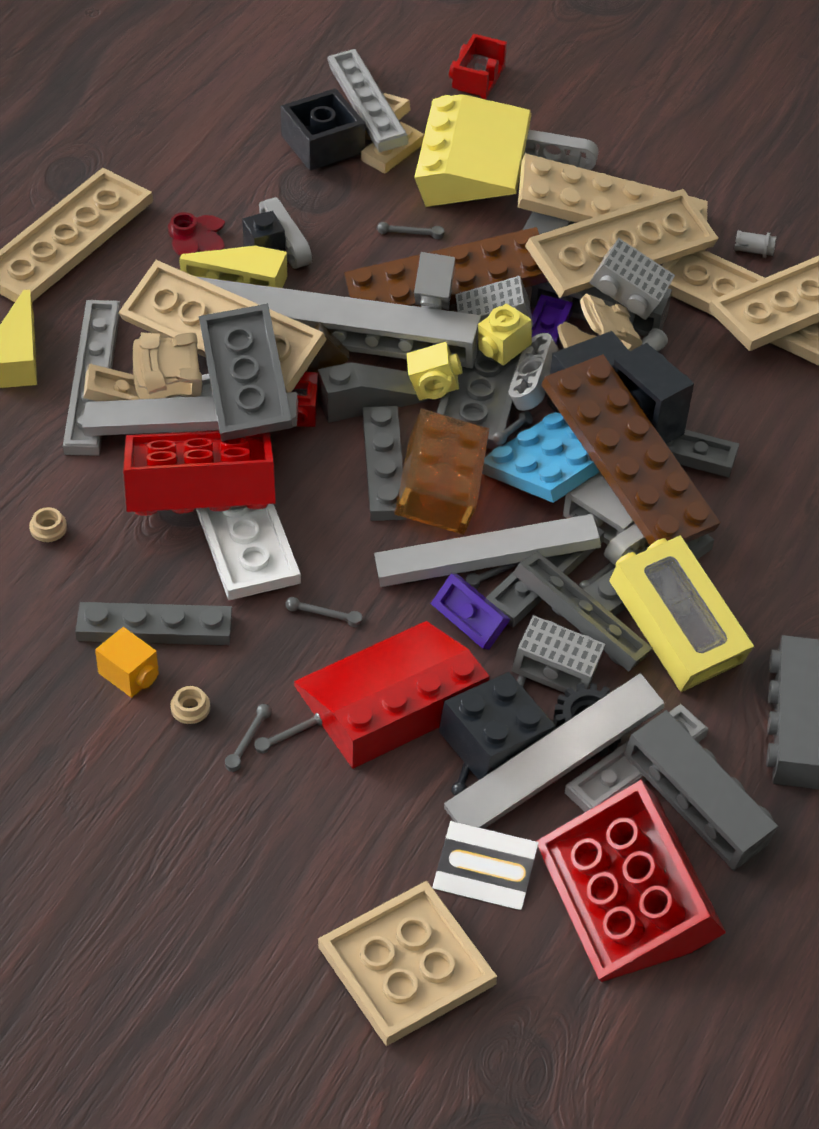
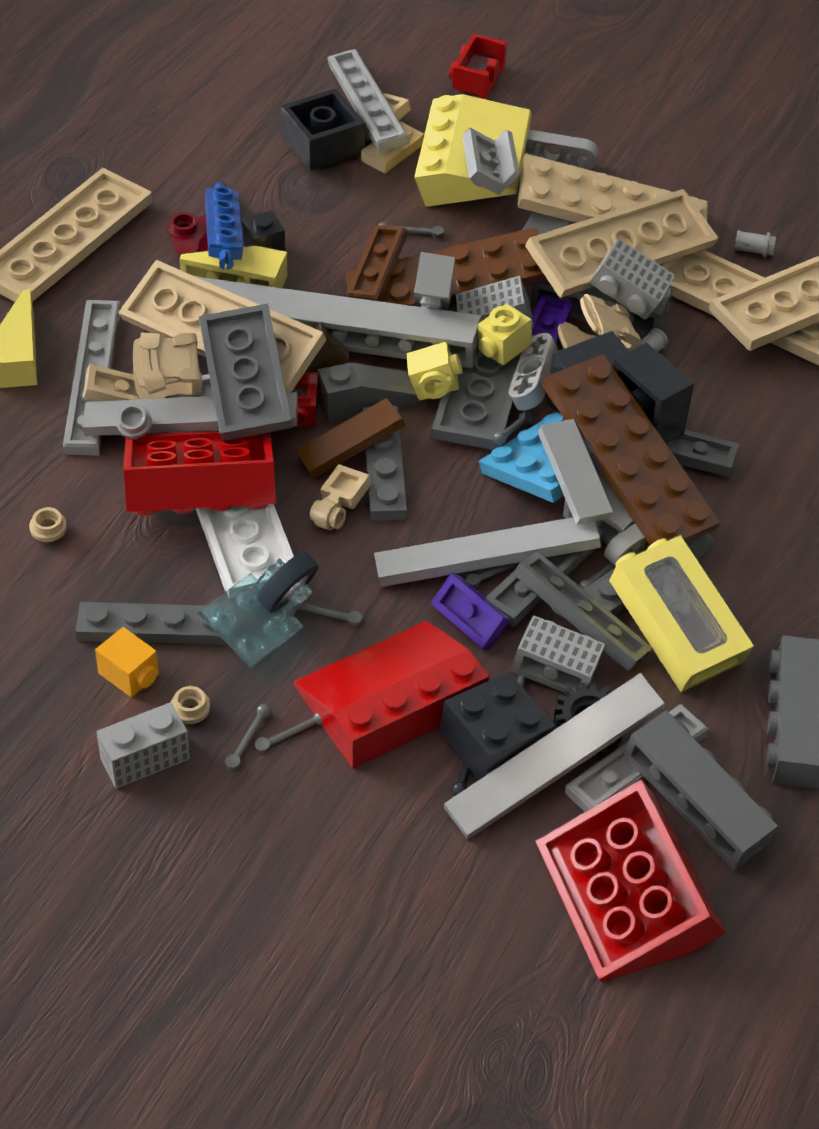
light grey beam [259,197,312,269] -> none
tan plate [318,881,497,1046] -> none
clear orange brick [394,408,489,535] -> none
sticker [432,821,538,910] -> none
none -> light grey brick [96,702,190,789]
none -> light grey plate [116,404,152,439]
none -> clear light blue plate [198,552,319,668]
none -> blue plate [205,182,243,270]
none -> reddish brown tile [295,398,405,479]
none -> tan plate [310,464,371,531]
none -> reddish brown tile [345,225,407,302]
none -> light grey bracket [462,128,519,195]
none -> light grey tile [538,419,613,525]

